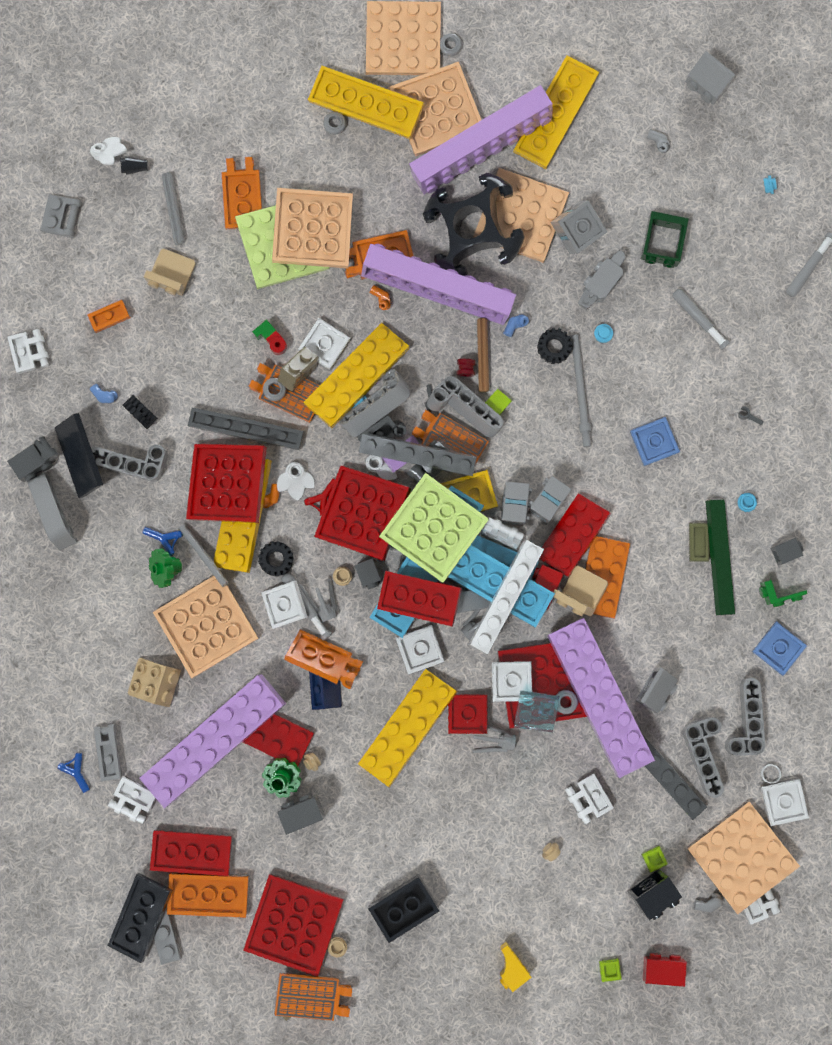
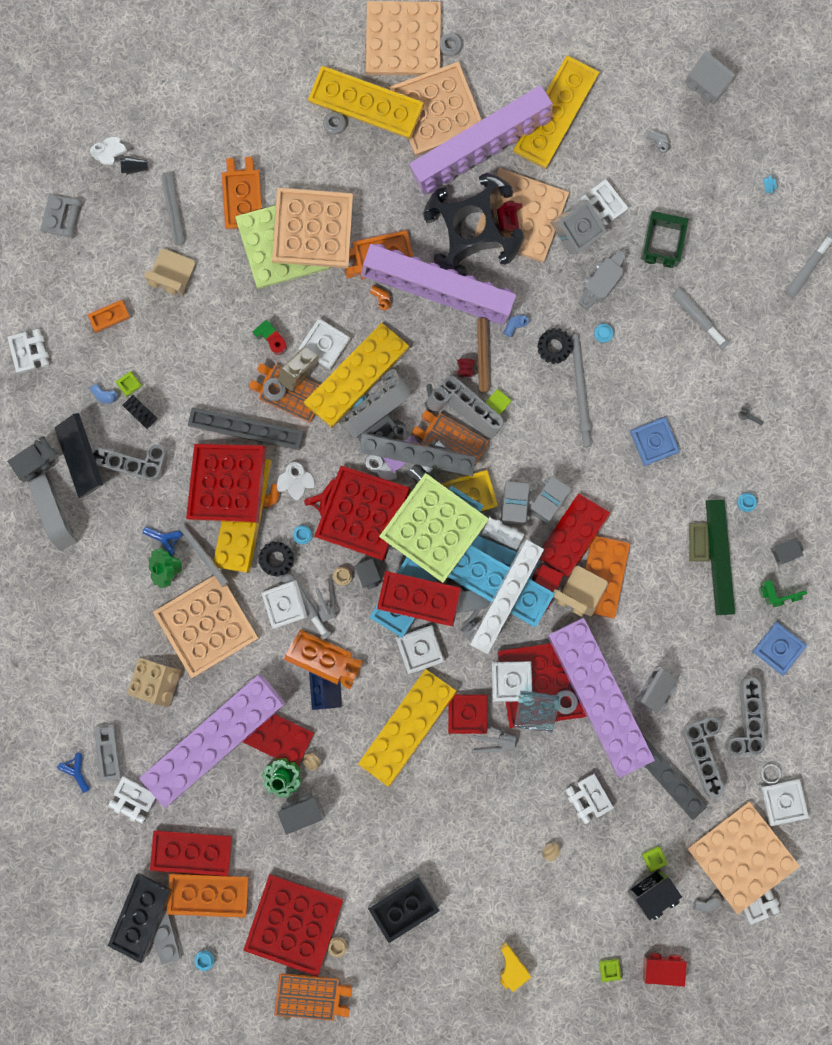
none -> lime tile [115,371,142,398]
none -> medium azure plate [194,950,214,971]
none -> medium azure plate [293,525,312,545]
none -> dark red bracket [497,201,523,232]
none -> white plate [580,179,629,227]

